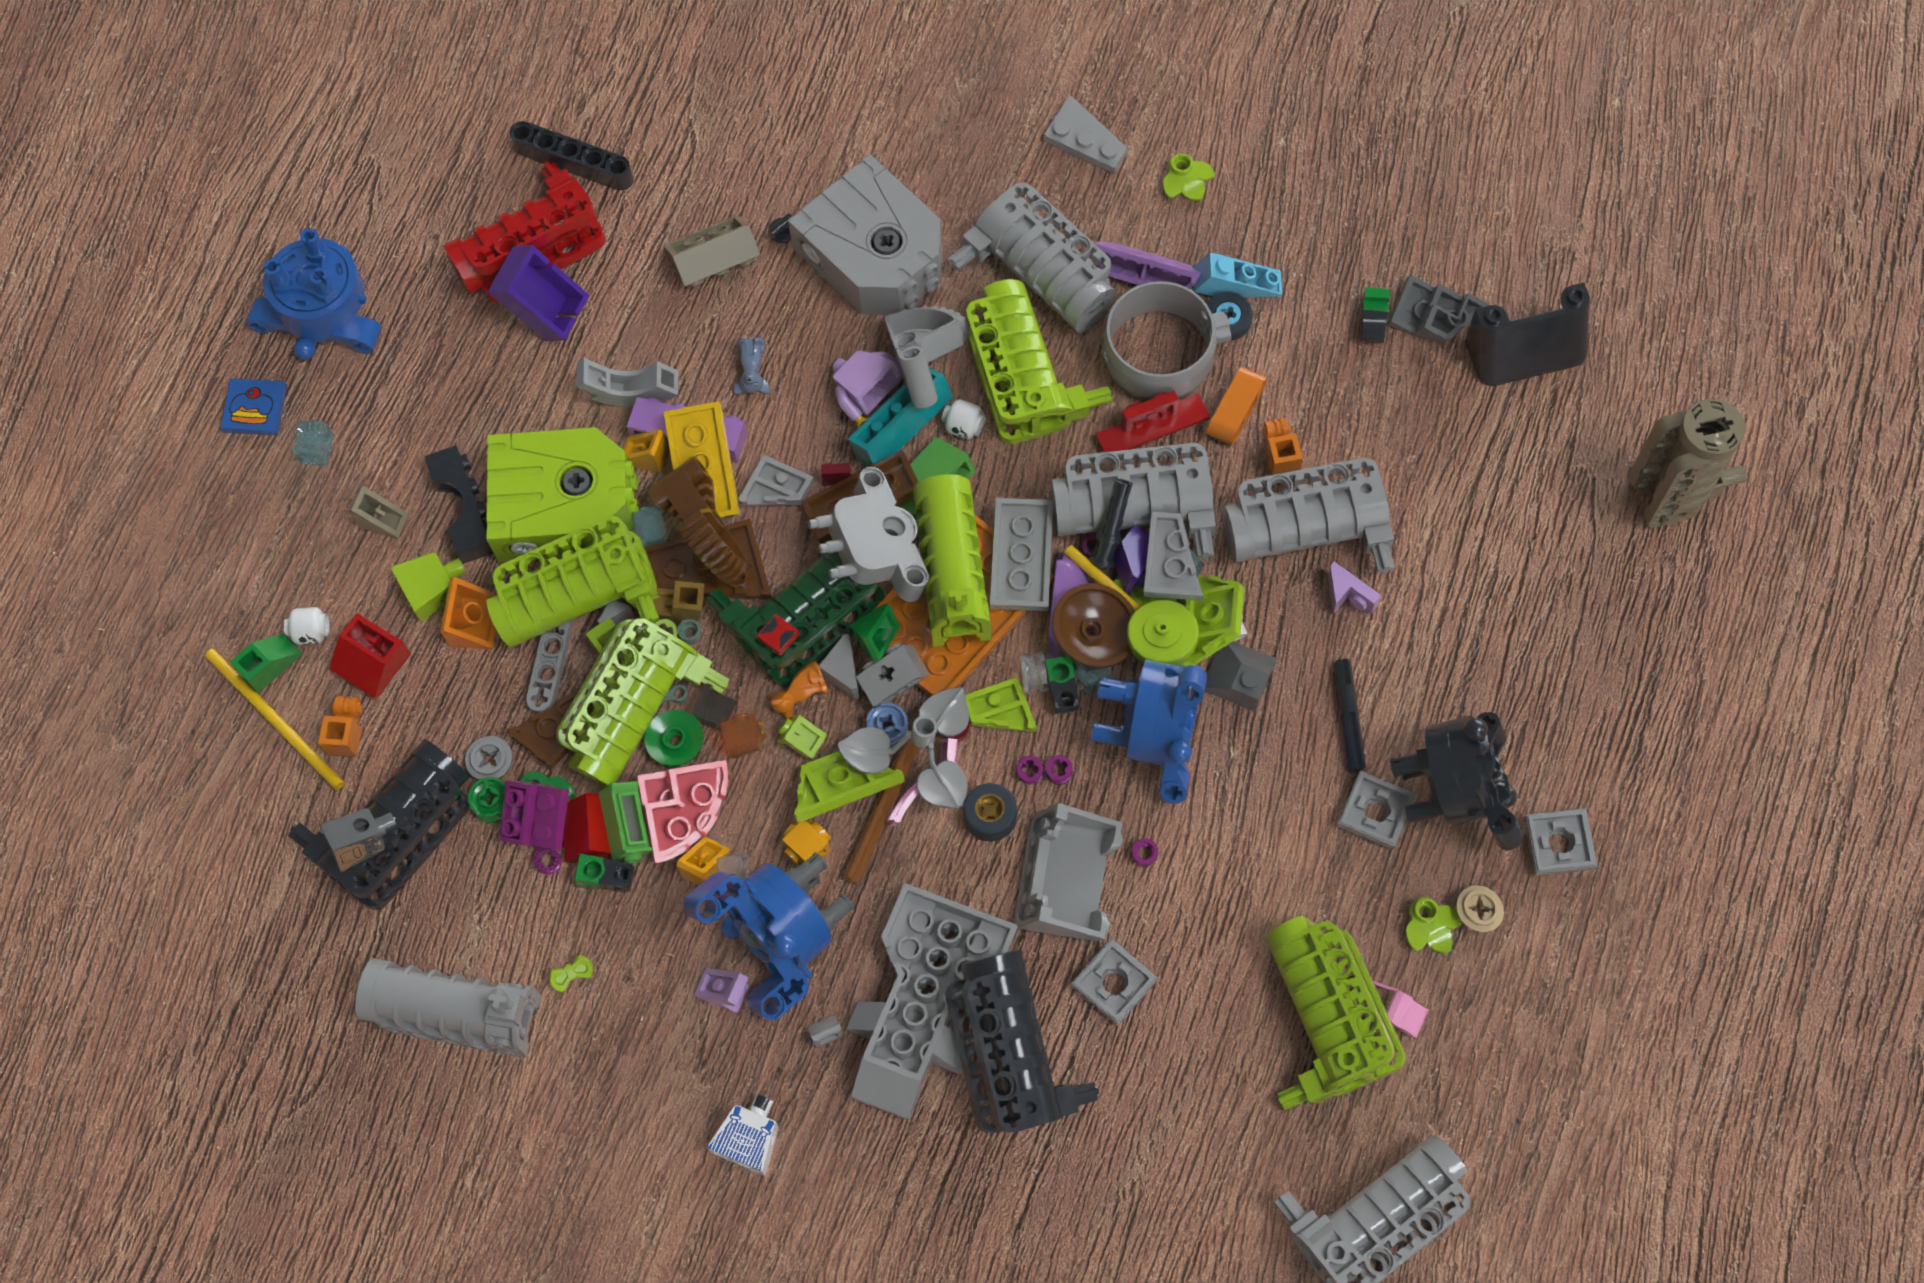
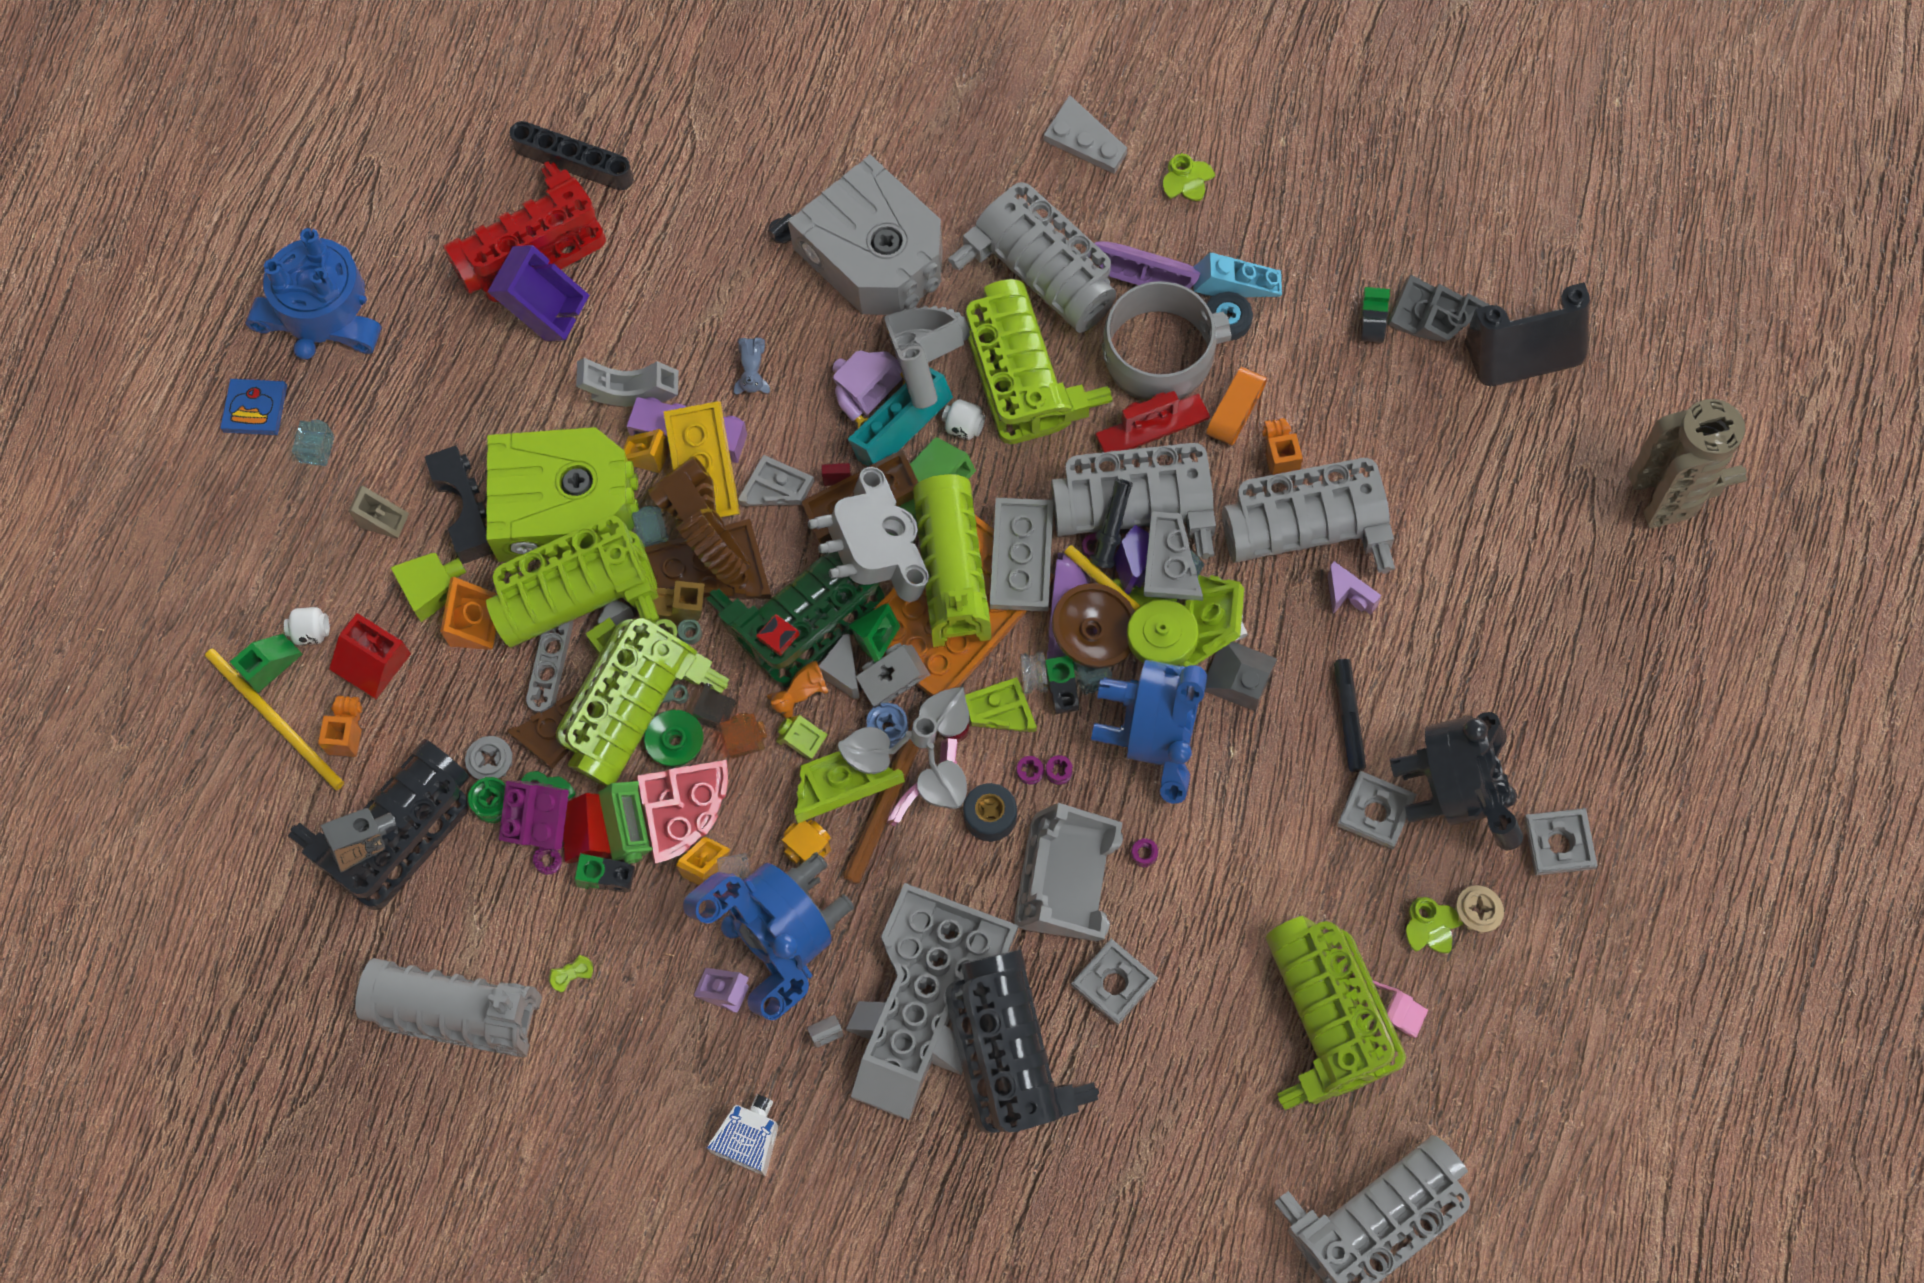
dark tan slope [663,215,760,287] -> none

